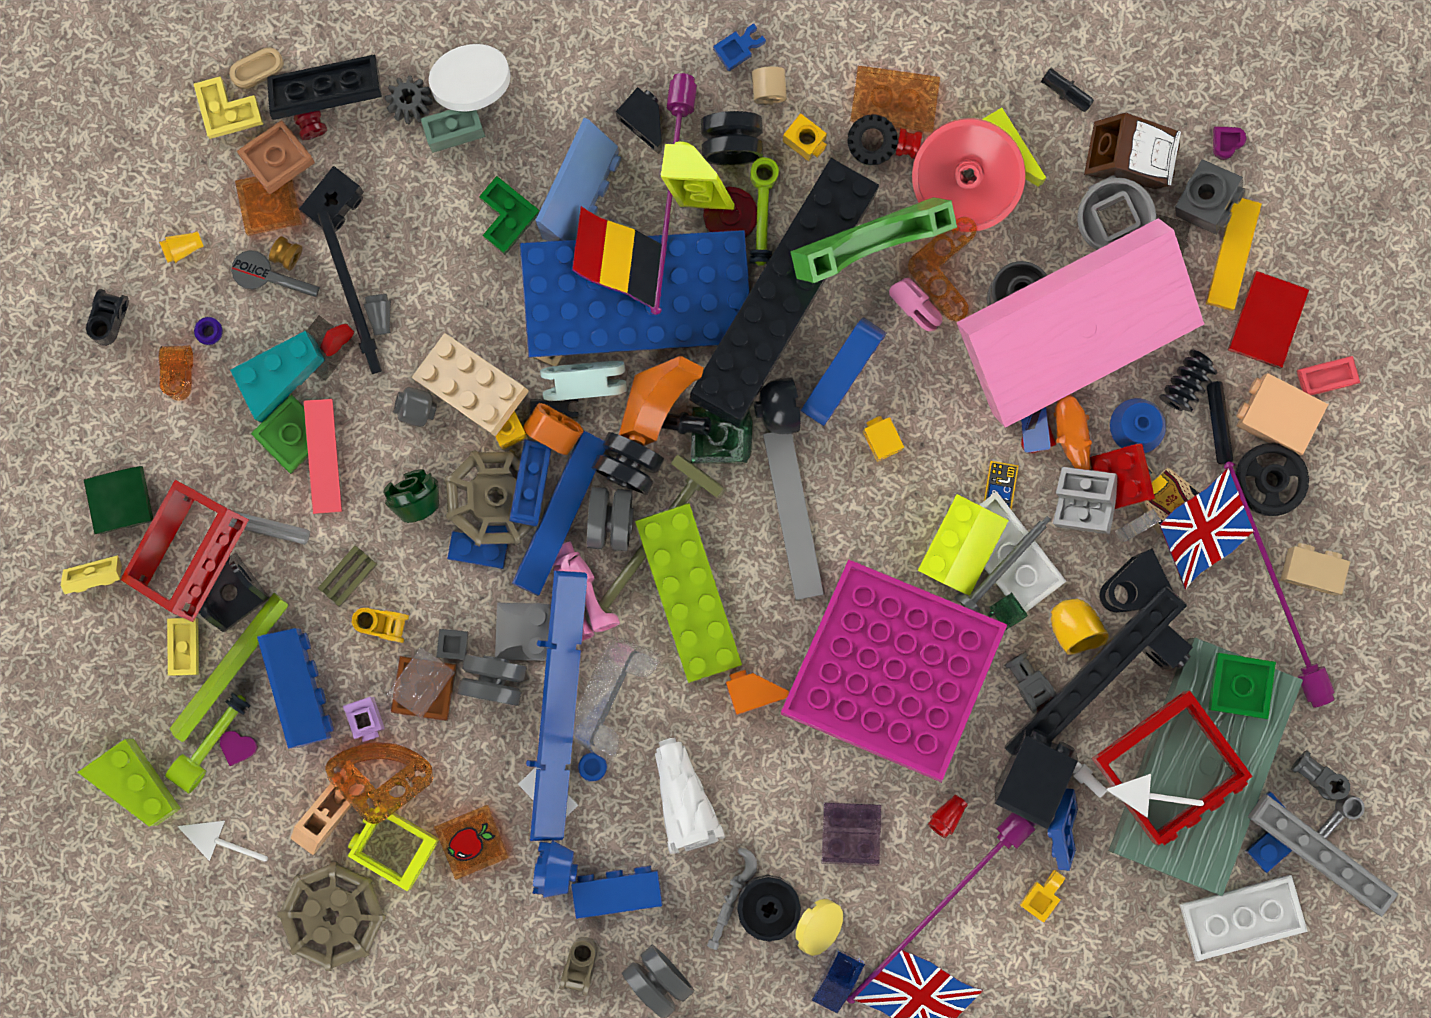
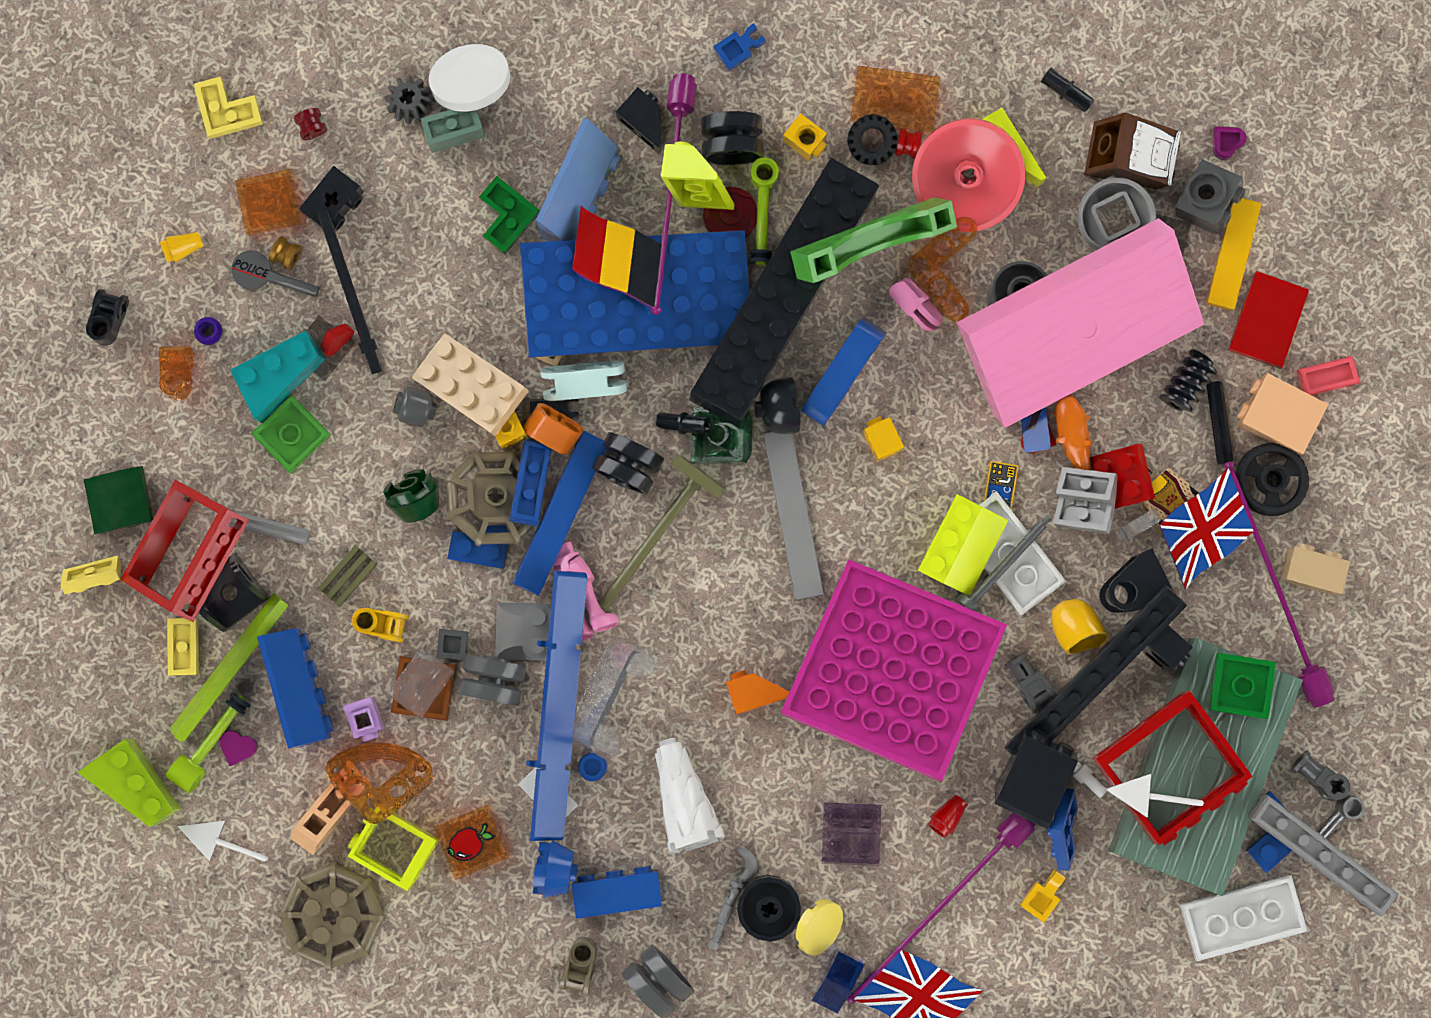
tan tile [229,48,284,89] -> none
nougat tile [236,120,315,195] -> none
black tile [267,55,382,120] -> none
coral tile [304,399,342,514] -> none
dark grey cone [363,294,391,336] -> none
dark grey wheel [587,487,634,551] -> none
orange arch [619,356,704,446] -> none
lime plate [635,503,742,683] -> none
tan piece [752,66,787,105] -> none
clear green tile [988,592,1028,630] -> none
blue cone [1110,398,1166,453] -> none

